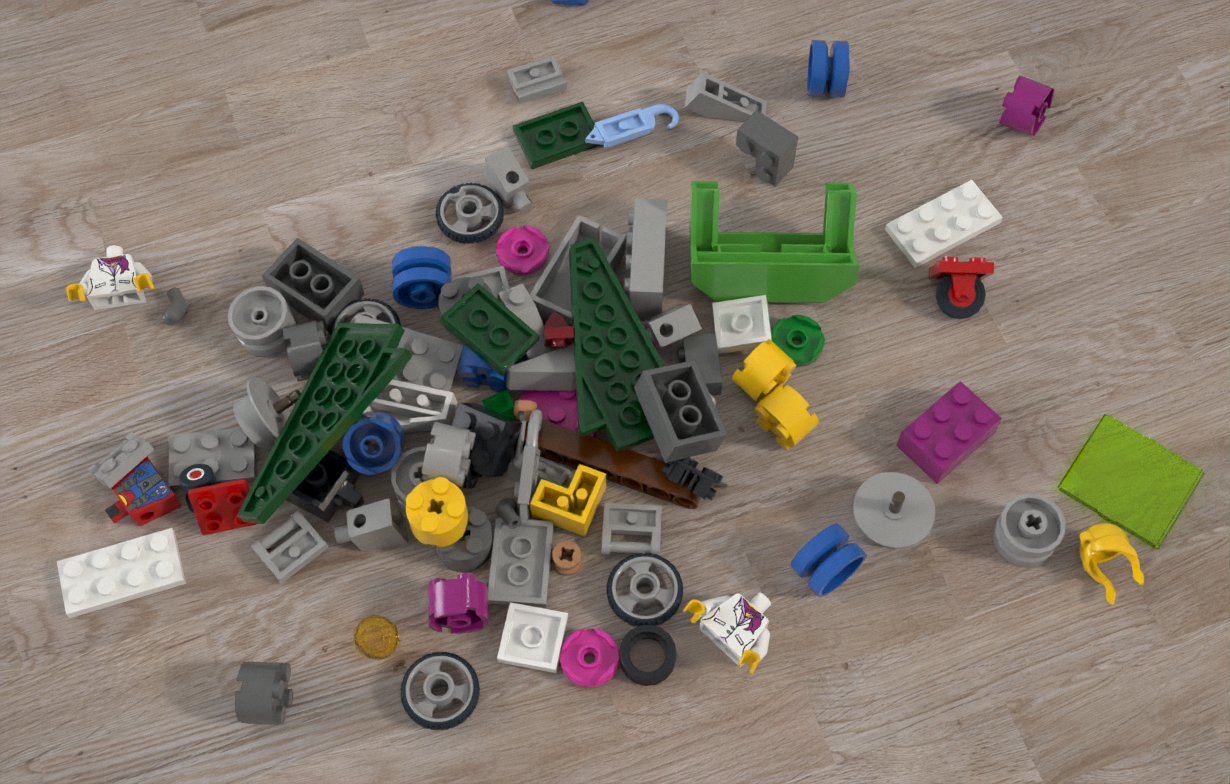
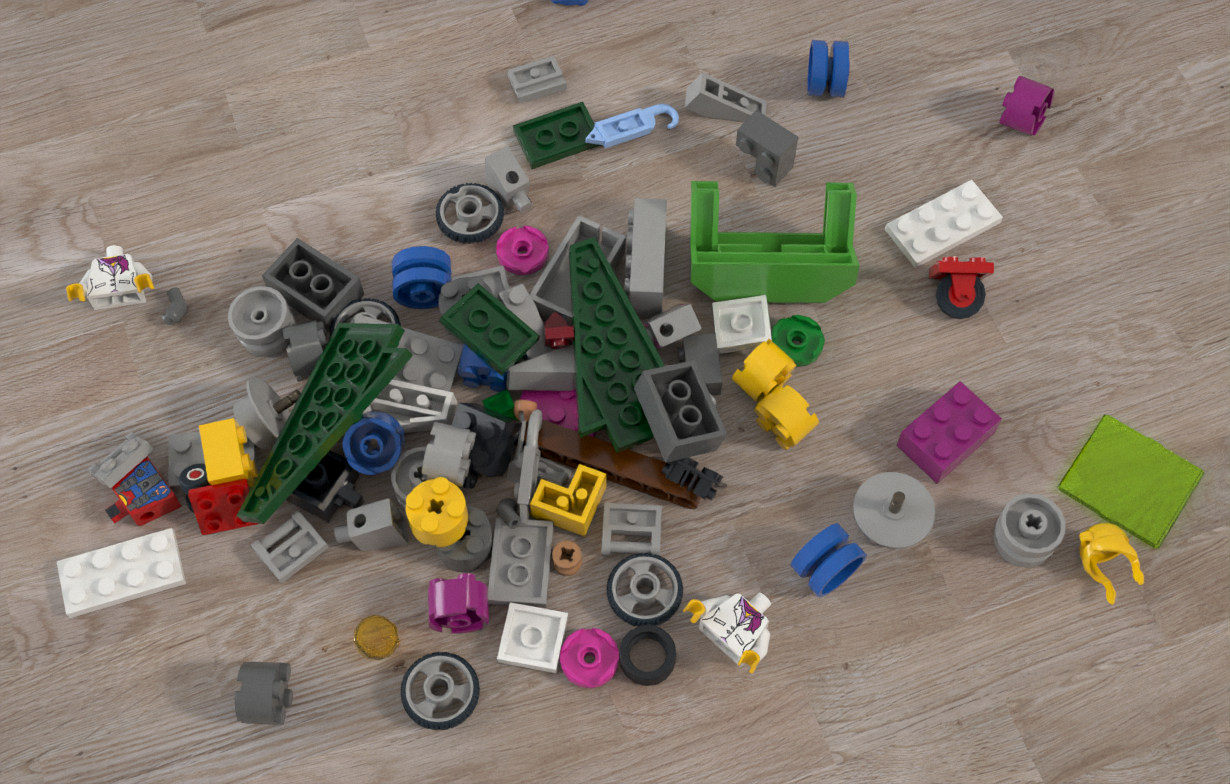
none -> yellow brick [199,418,258,487]

